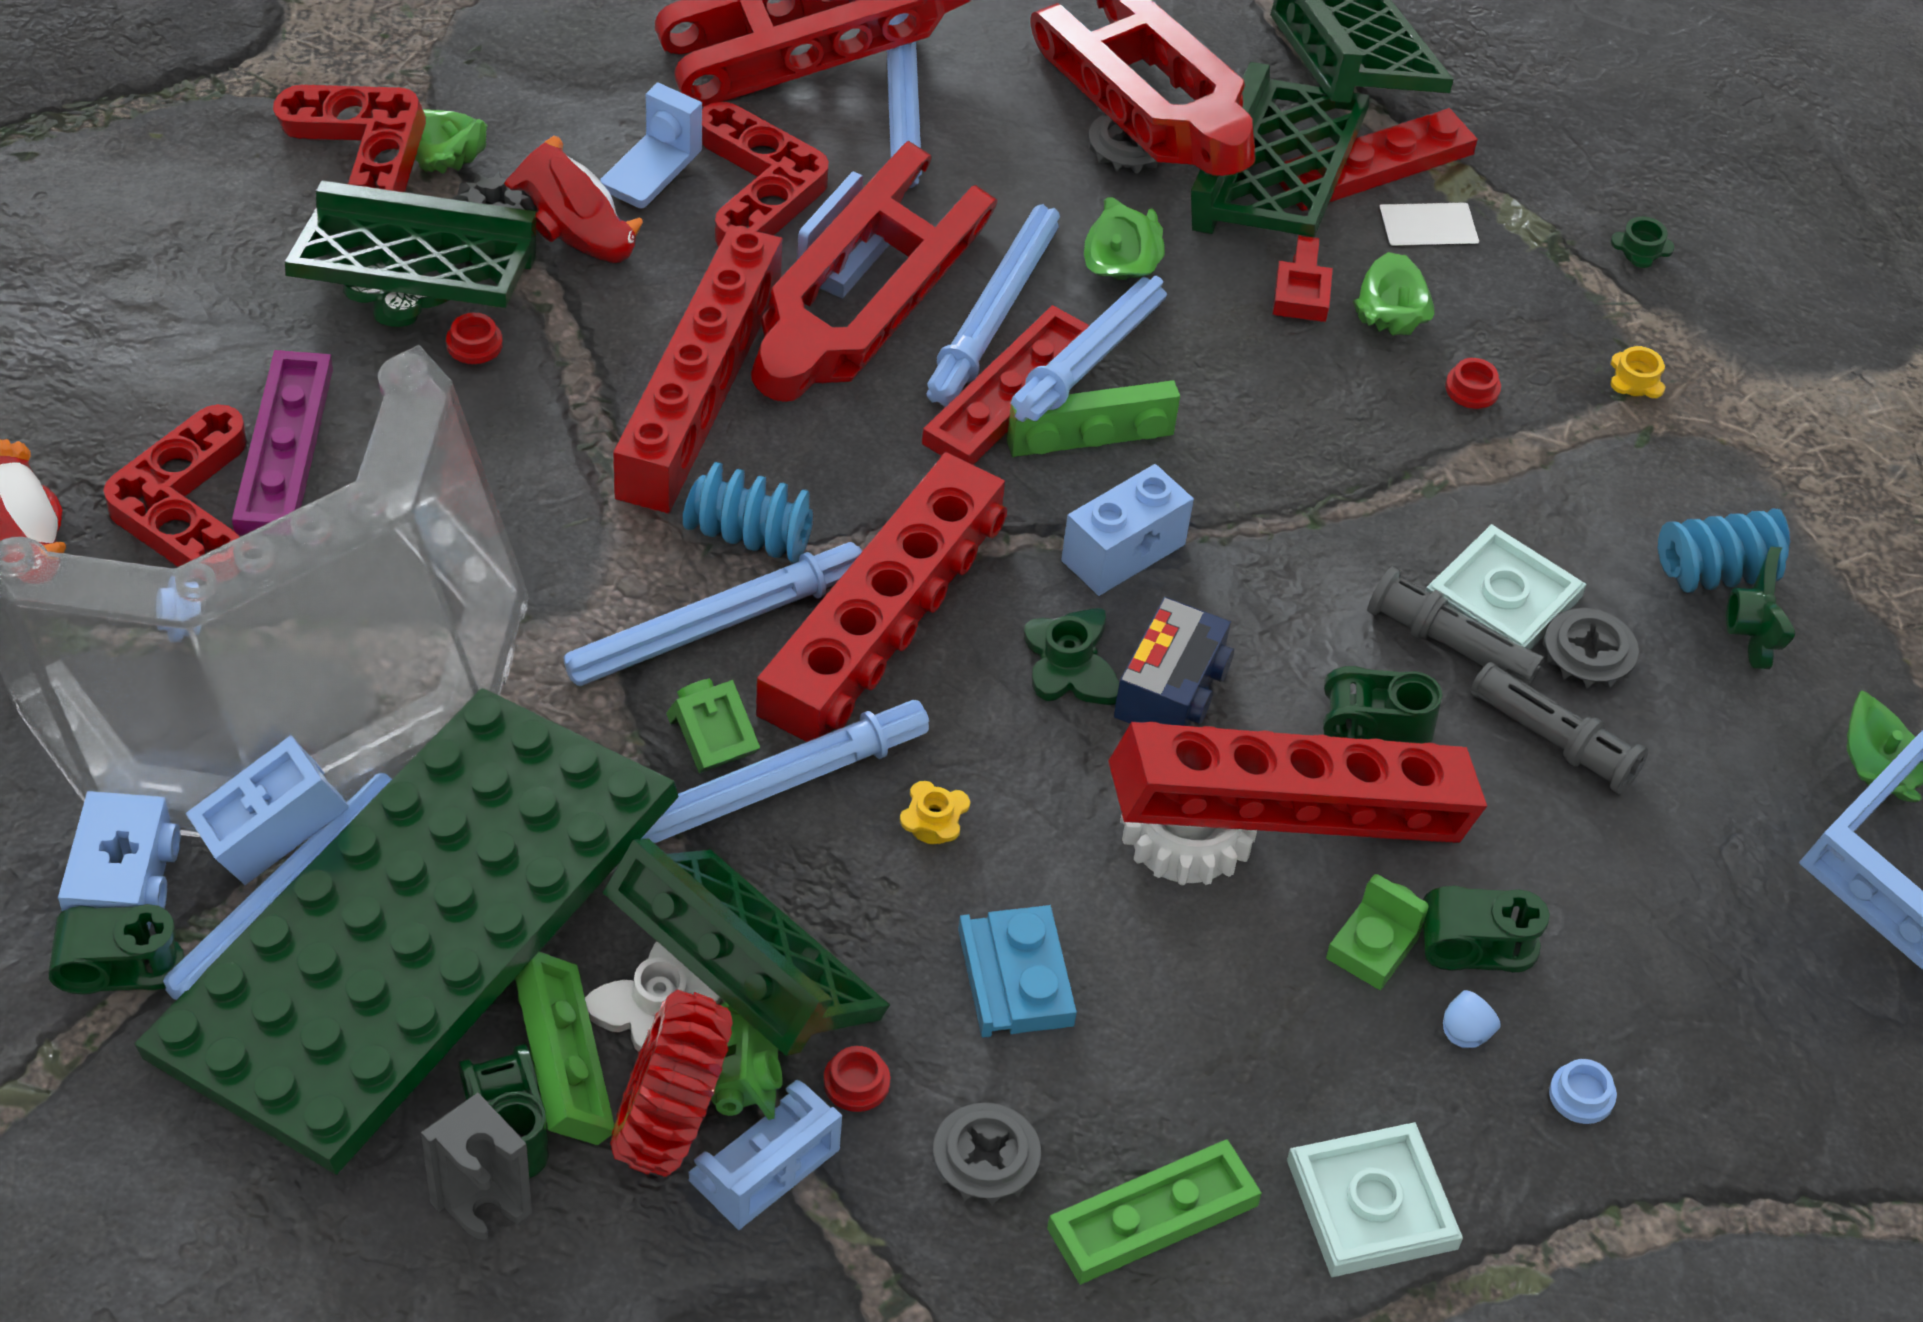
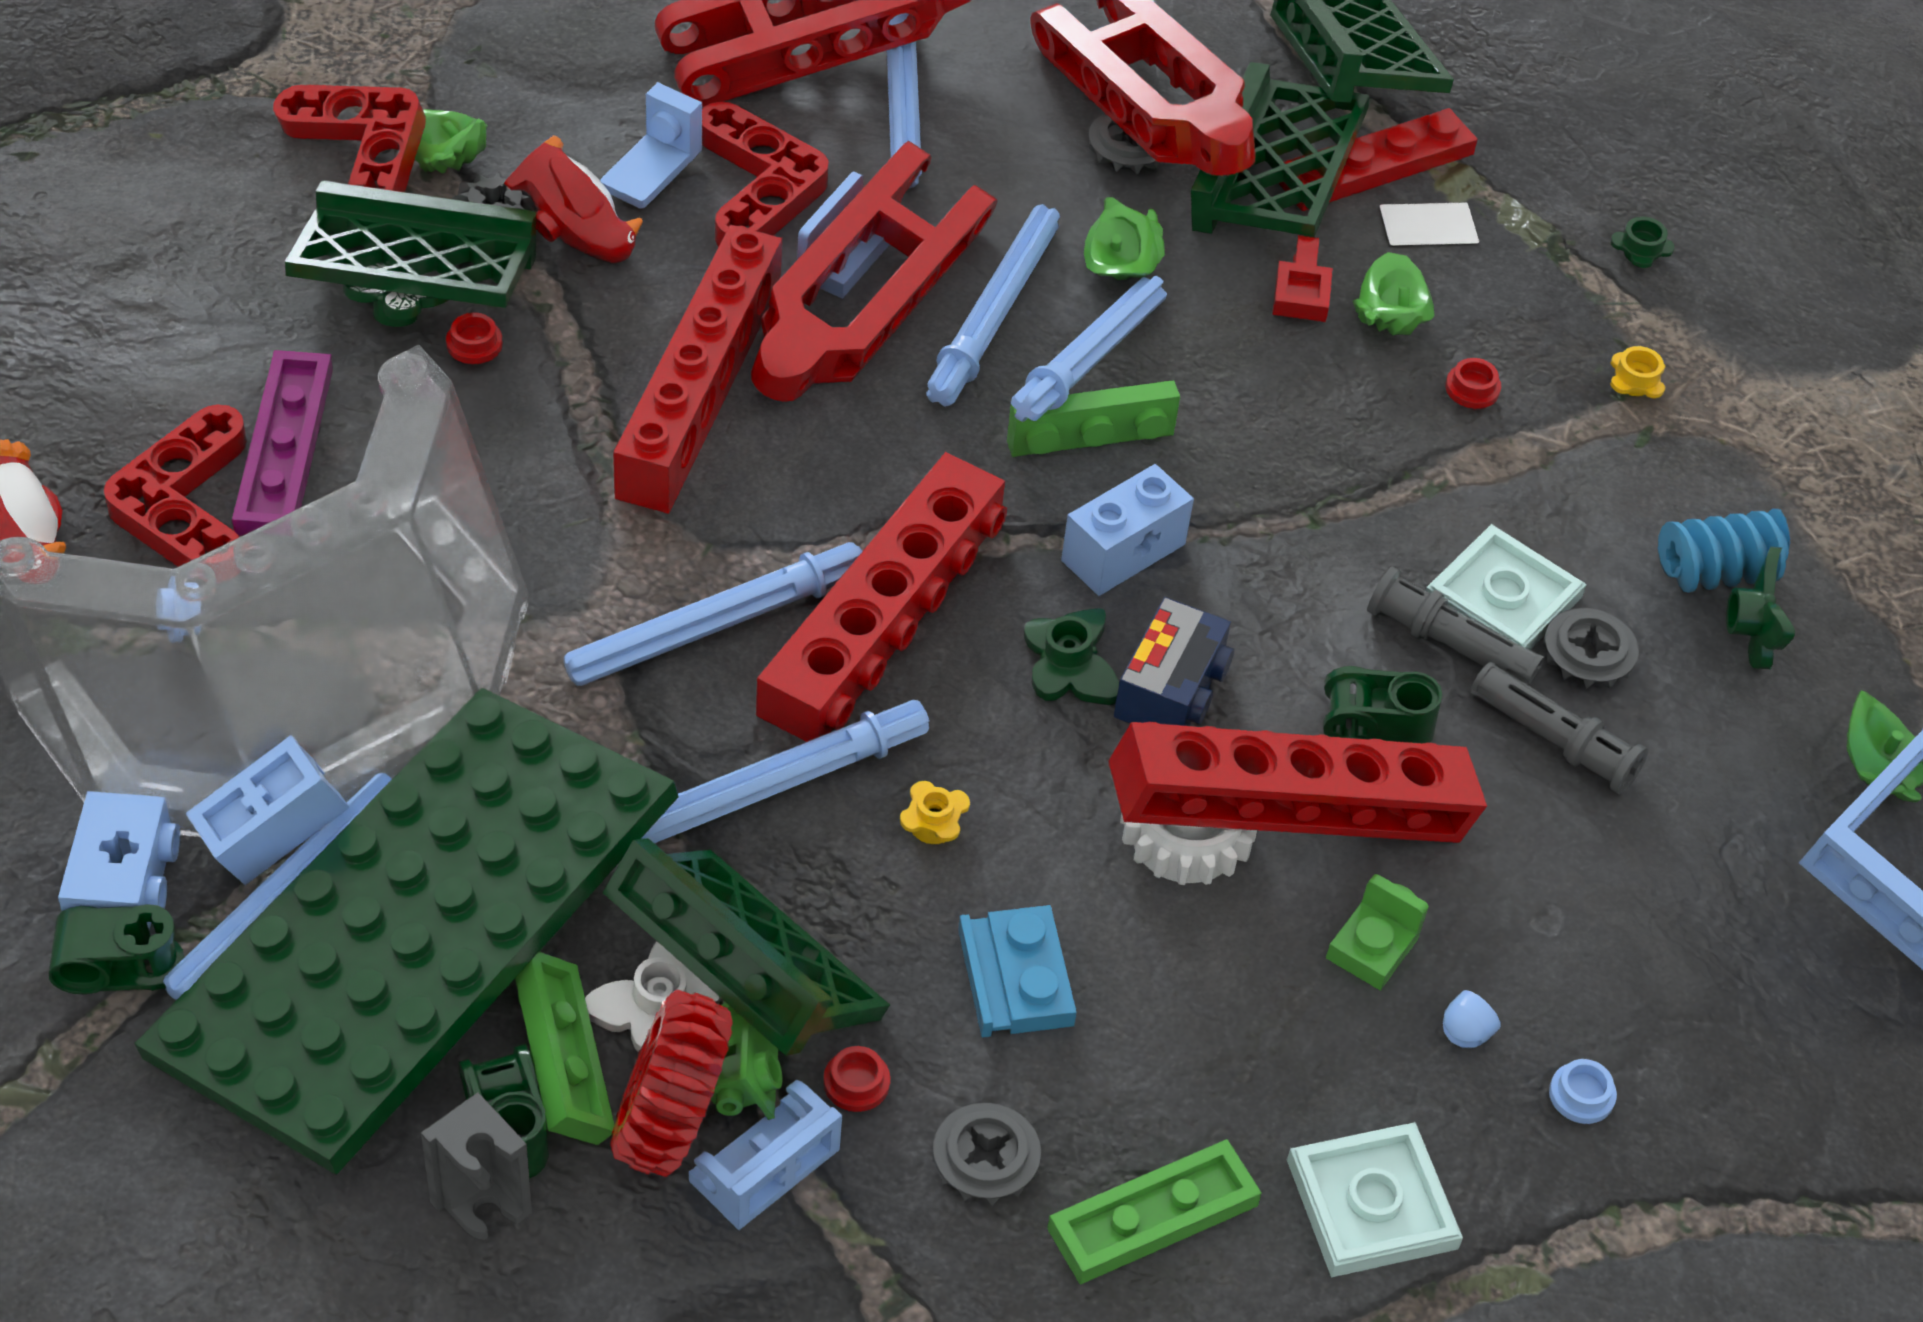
bright green bracket [666,678,760,773] -> none
dark azure piece [683,462,813,564] -> none
red plate [922,305,1089,465] -> none
dark green piece [1423,885,1550,973] -> none

